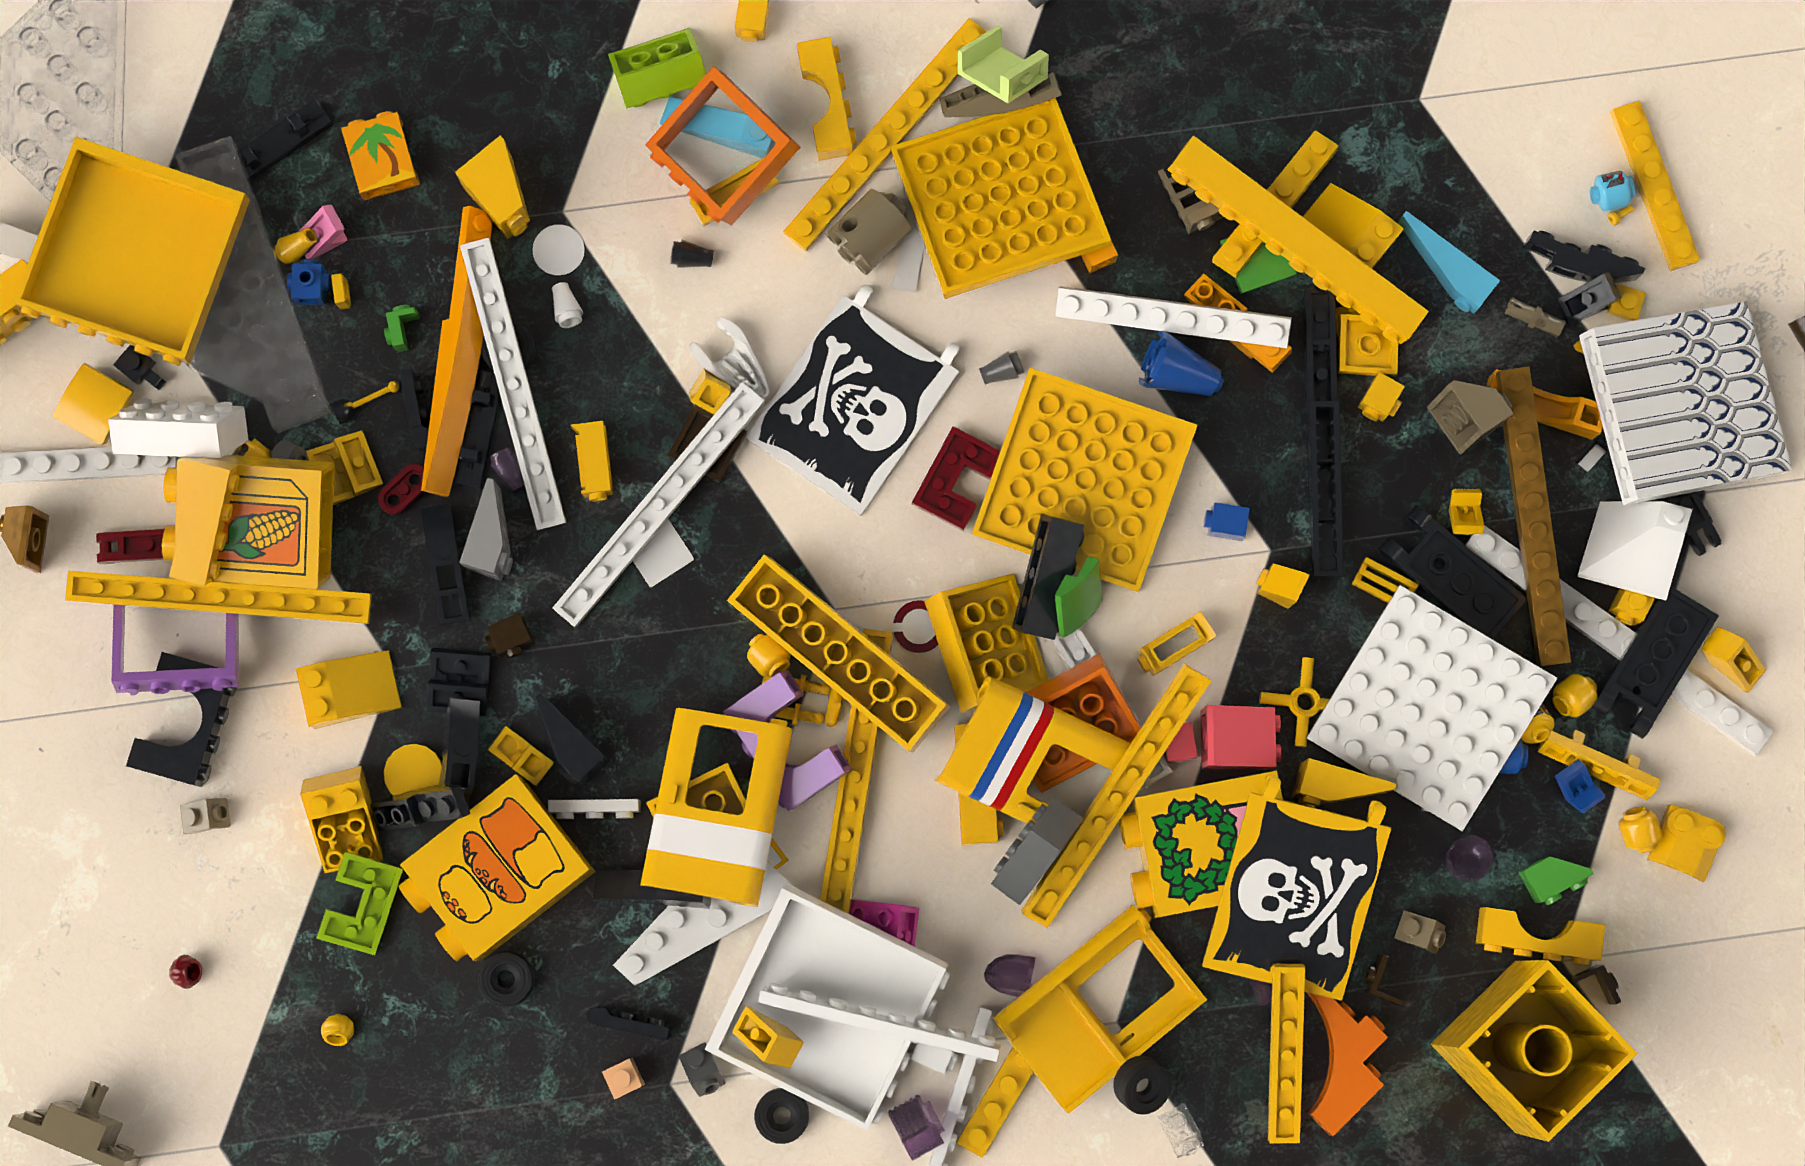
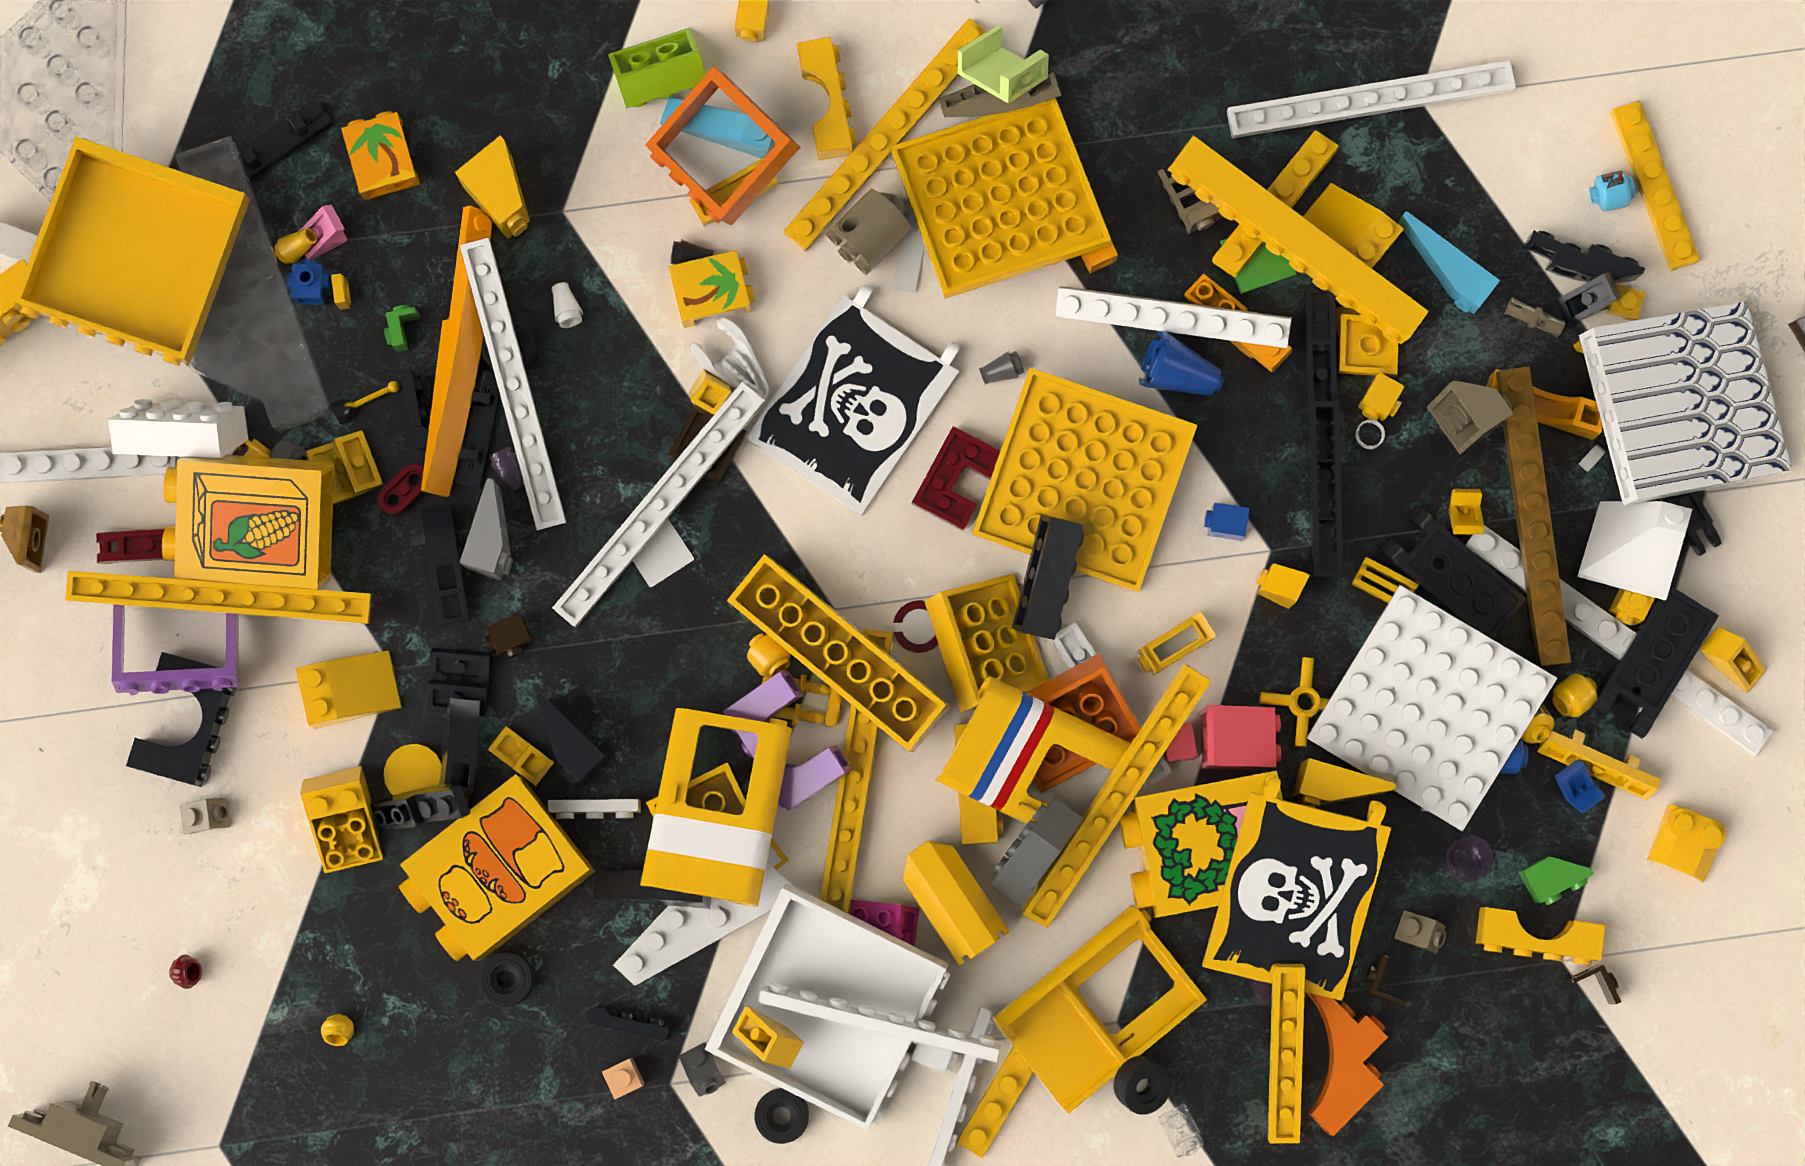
yellow slope [52,363,135,445] -> none
black plate [113,345,166,390] -> none
yellow brick [169,457,240,586] -> none
lime plate [316,851,403,955] -> none
white sticker [533,225,585,275] -> none
yellow window [570,421,614,502] -> none
clear purple brick [888,1095,945,1161] -> none
clear purple brick [983,954,1036,997] -> none
bright green slope [1055,557,1102,637] -> none
yellow brick [1431,960,1638,1142] -> none
yellow piece [1608,205,1634,226] -> none
yellow head [1618,806,1663,853] -> none
none -> yellow panel [668,250,755,328]
none -> yellow brick [903,840,1010,966]
none -> white plate [1227,60,1516,138]
none -> white axle [1355,420,1385,449]

